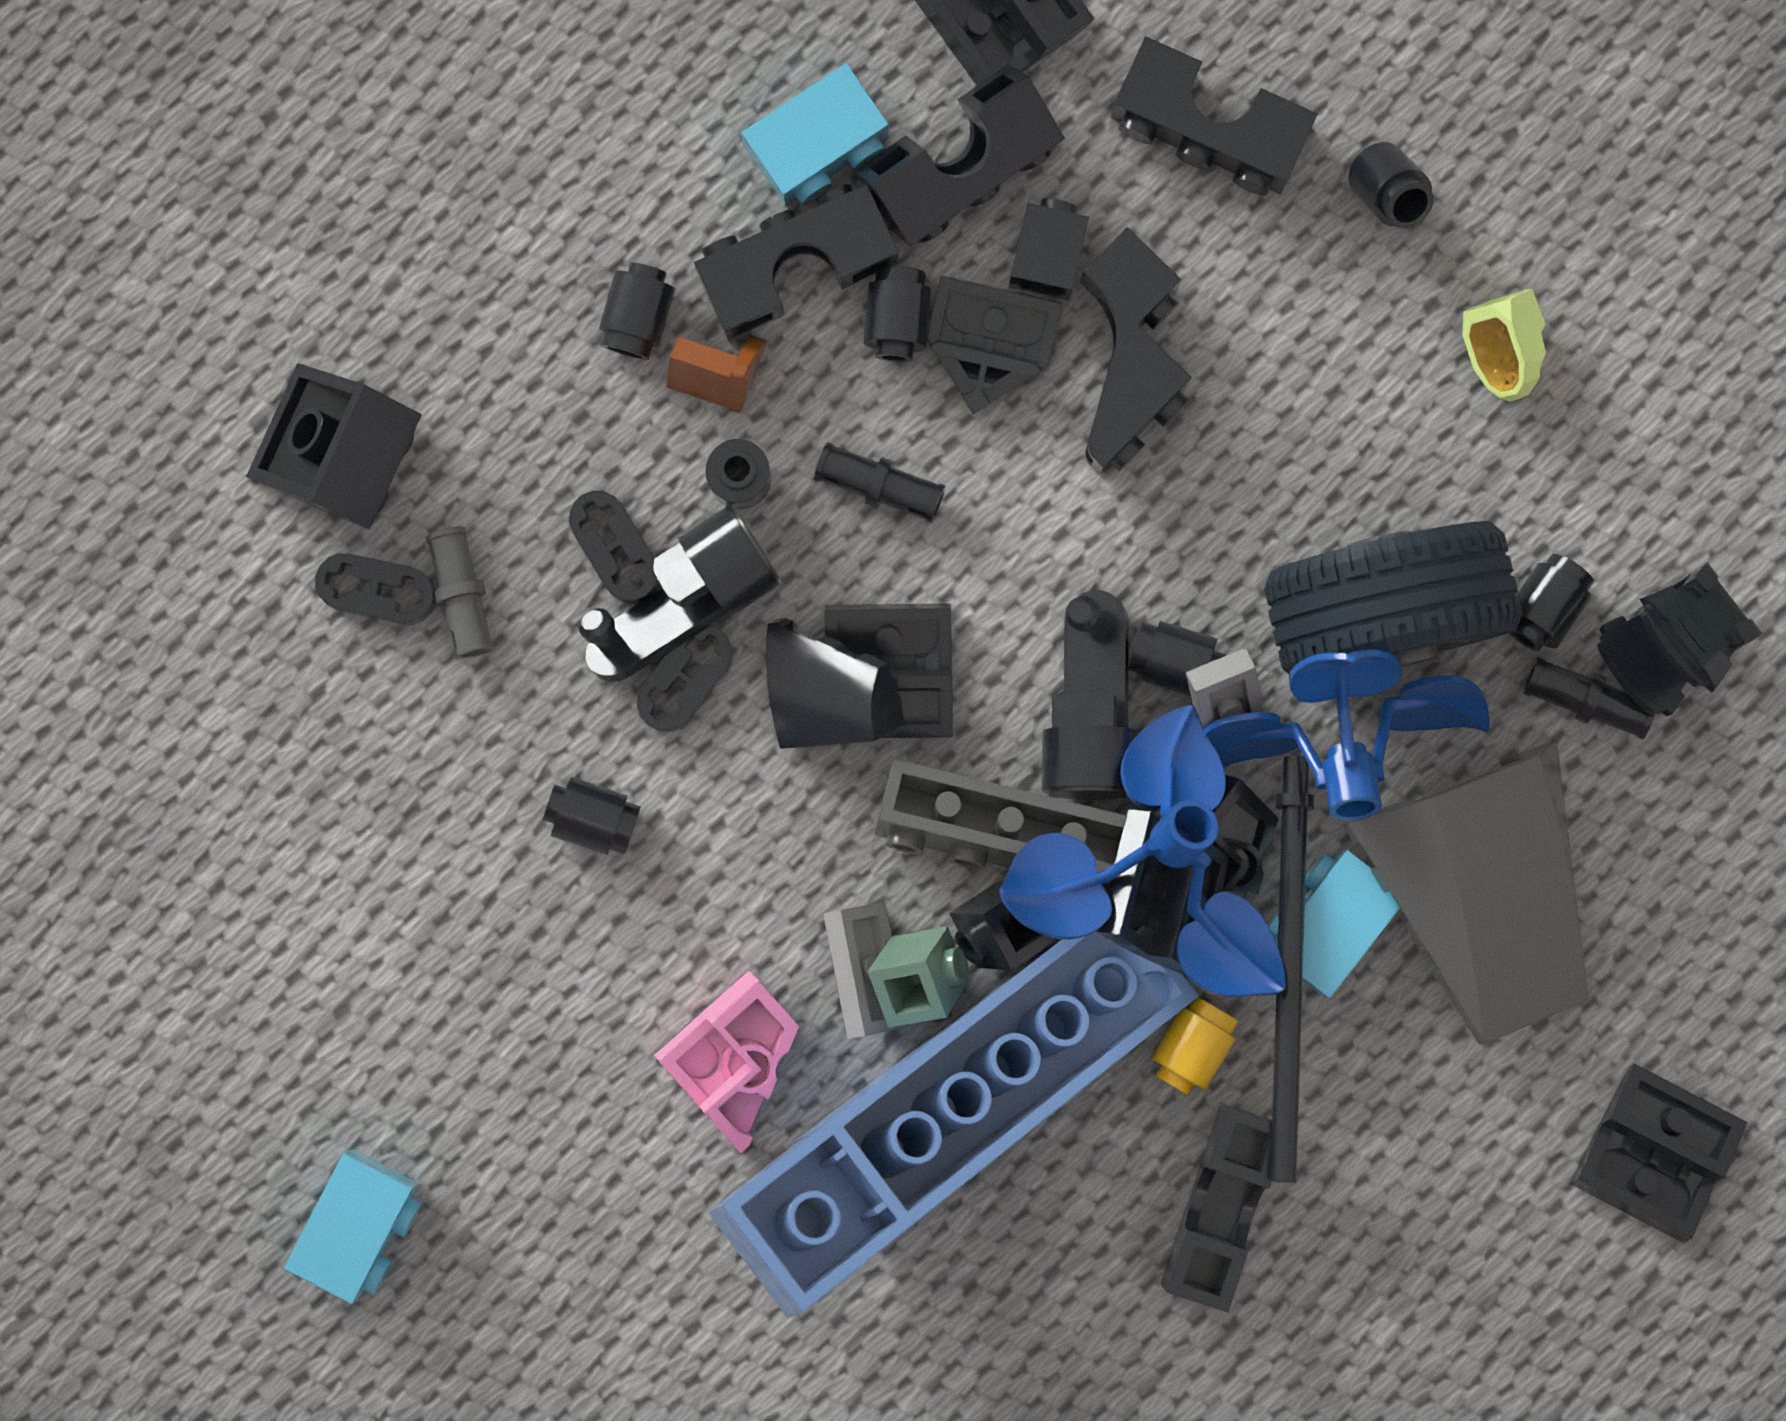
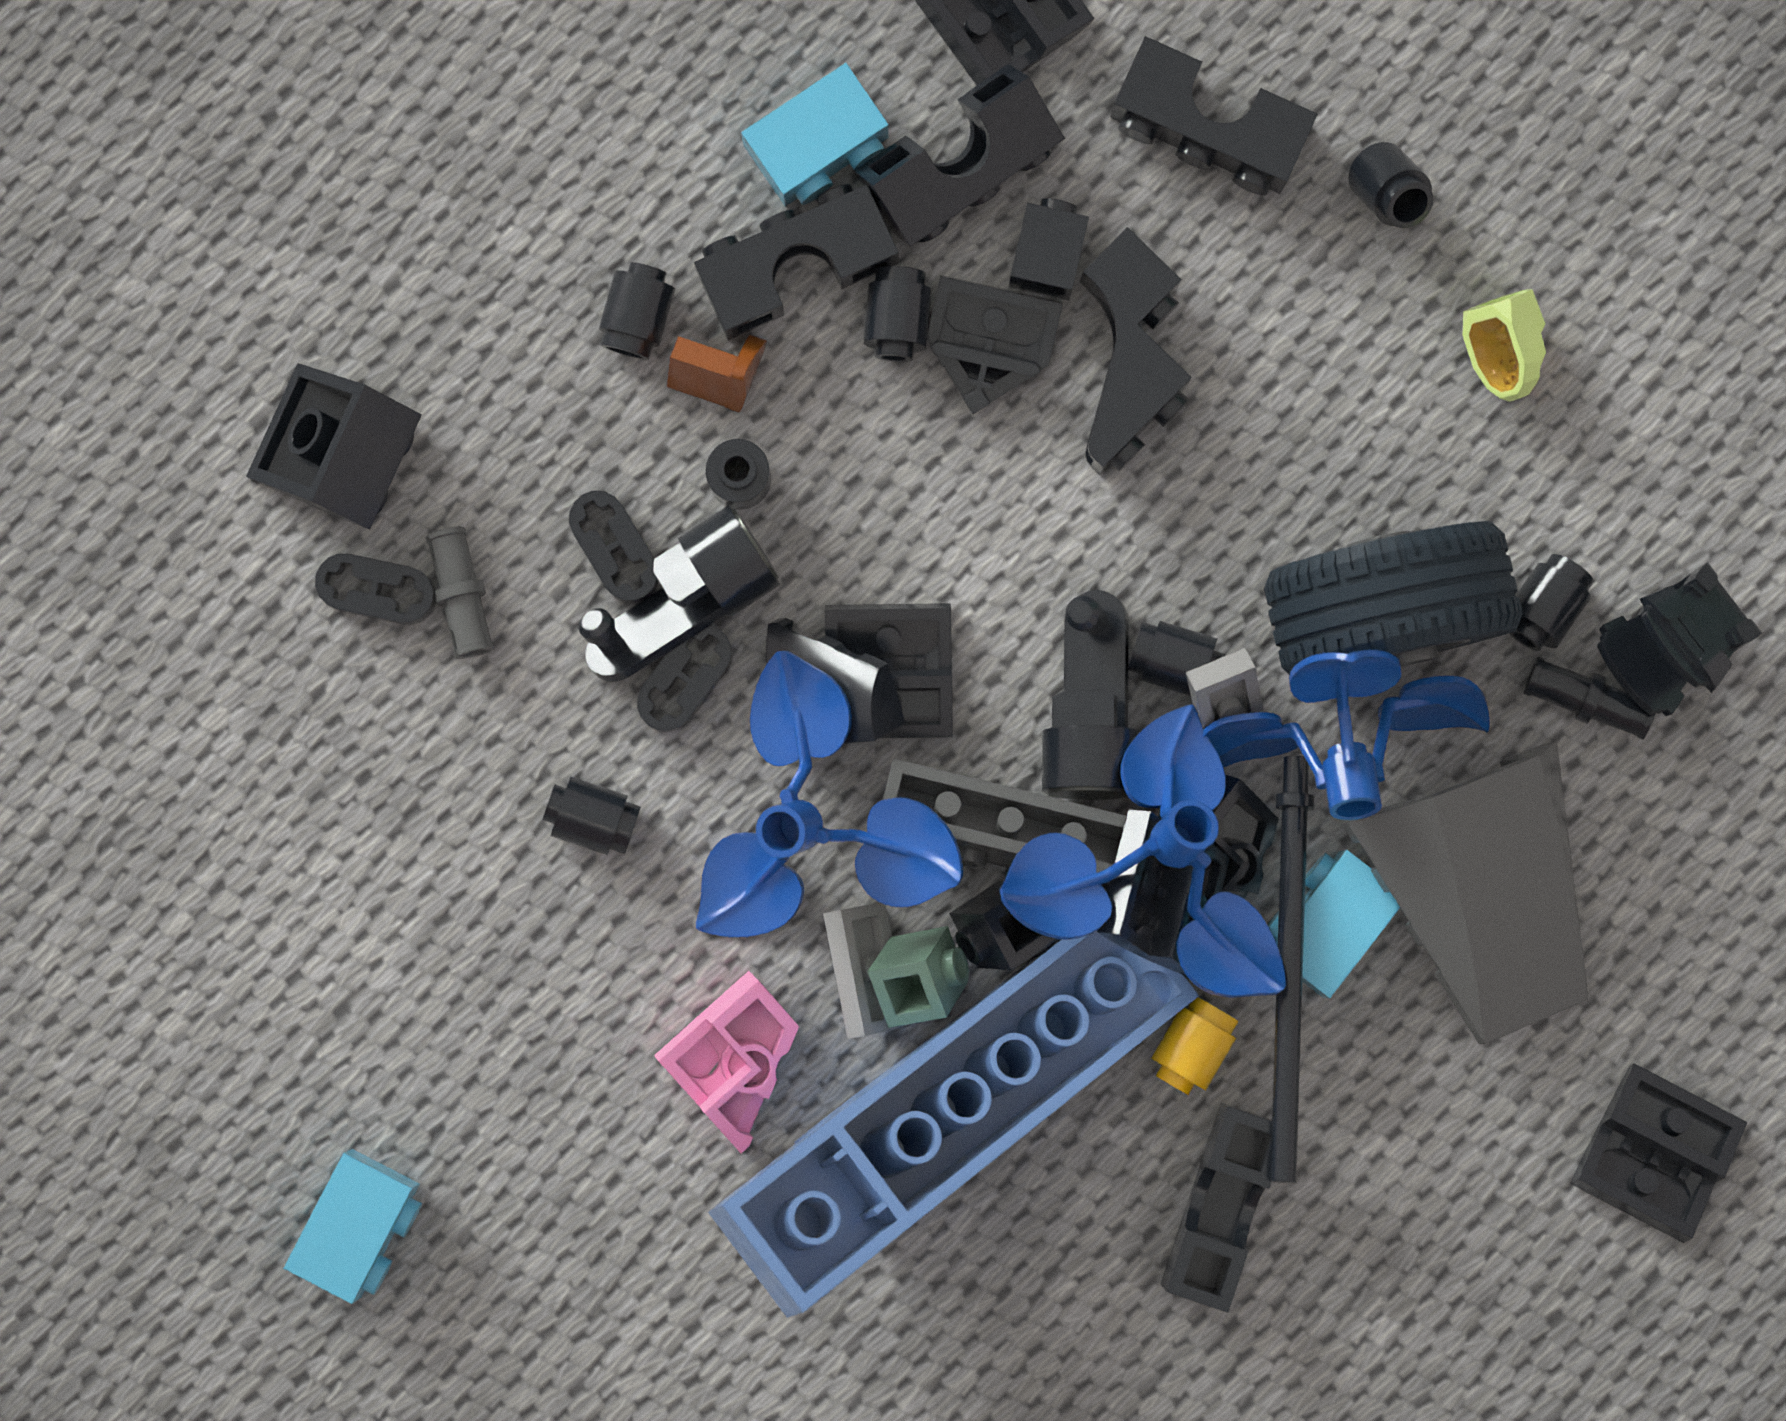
black pin [814,442,946,523] -> none
none -> blue plant [696,651,963,937]

